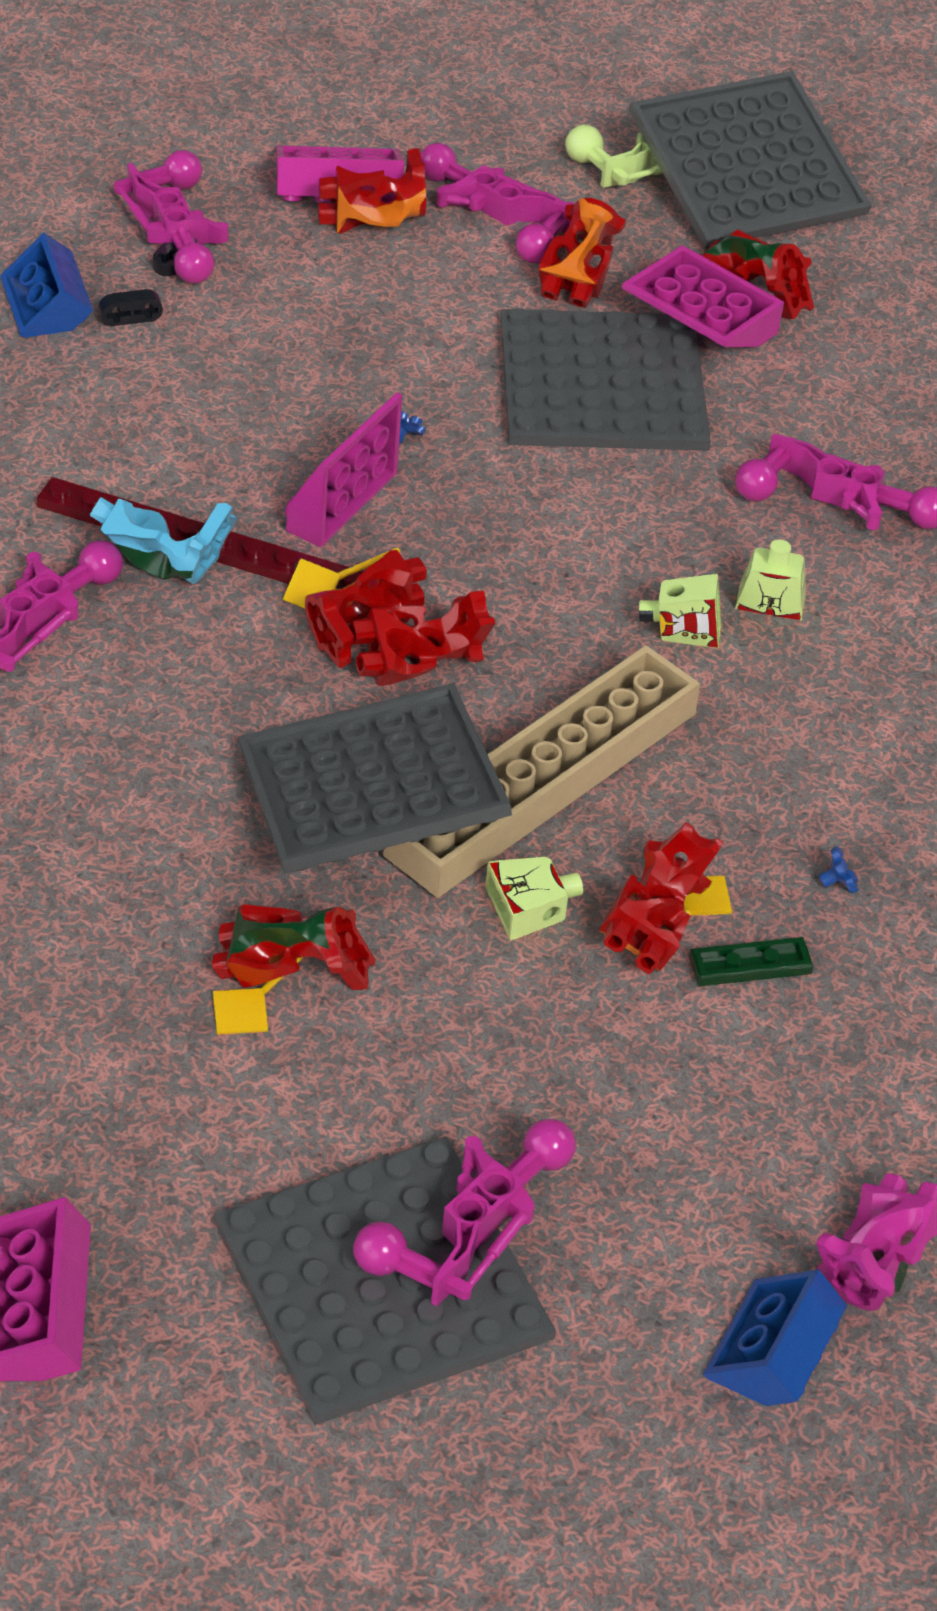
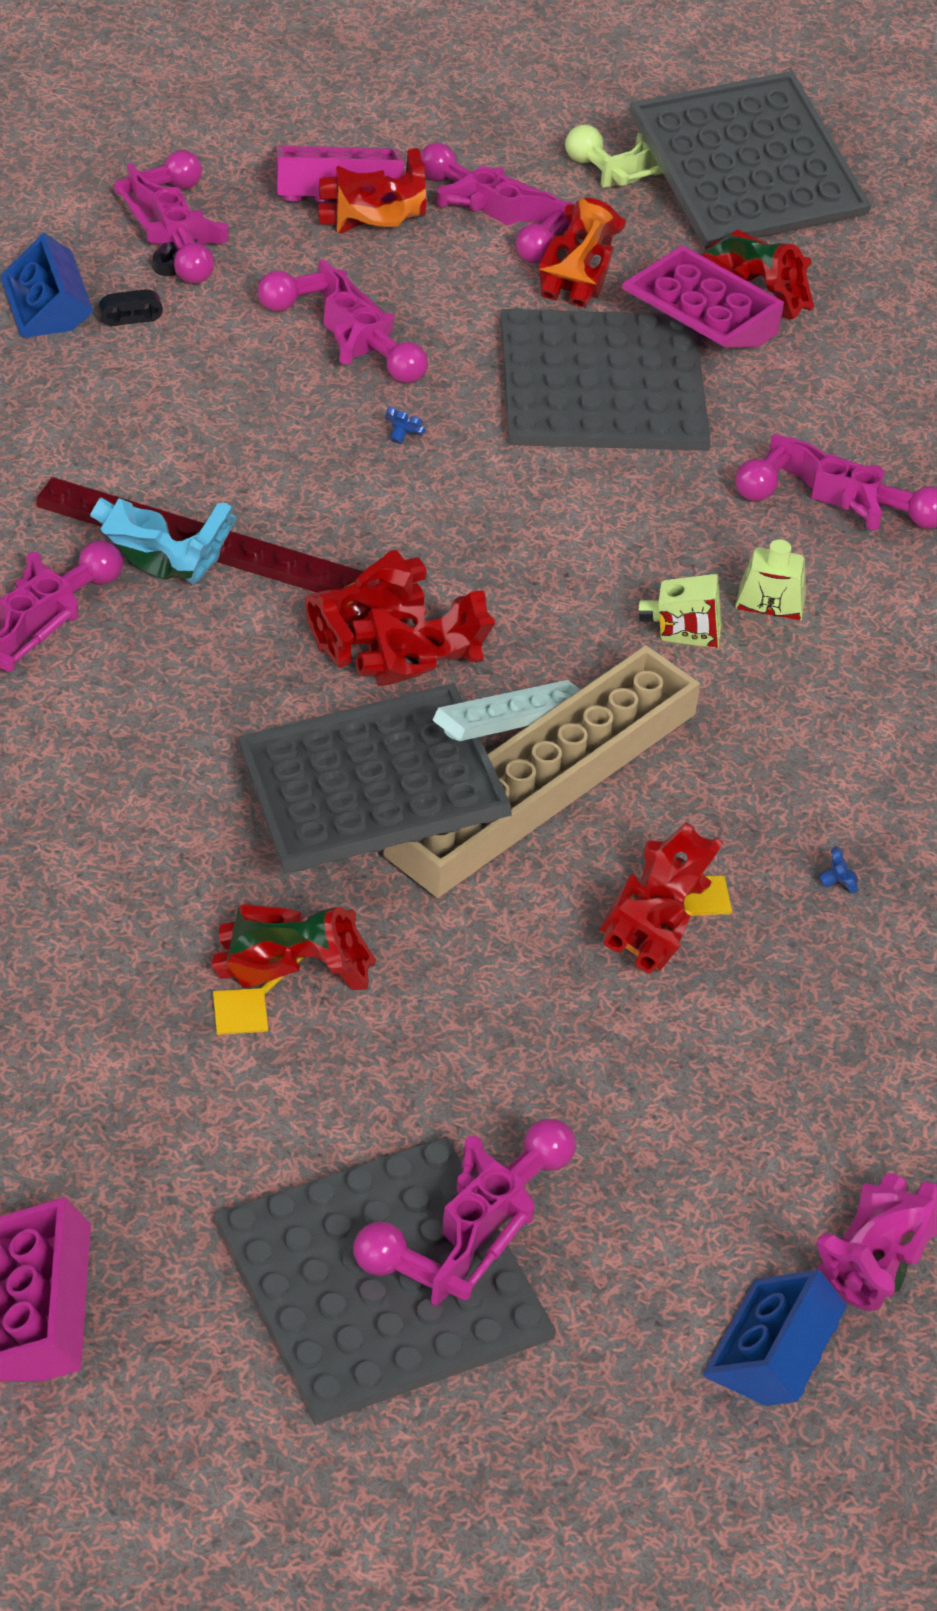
yellow piece [282,548,400,609] -> none
dark pink slope [285,392,402,548] -> none
yellowish green torso [485,857,583,940] -> none
dark green tile [689,937,814,987] -> none
none -> dark pink piece [257,259,428,384]
none -> light aqua plate [433,680,581,741]

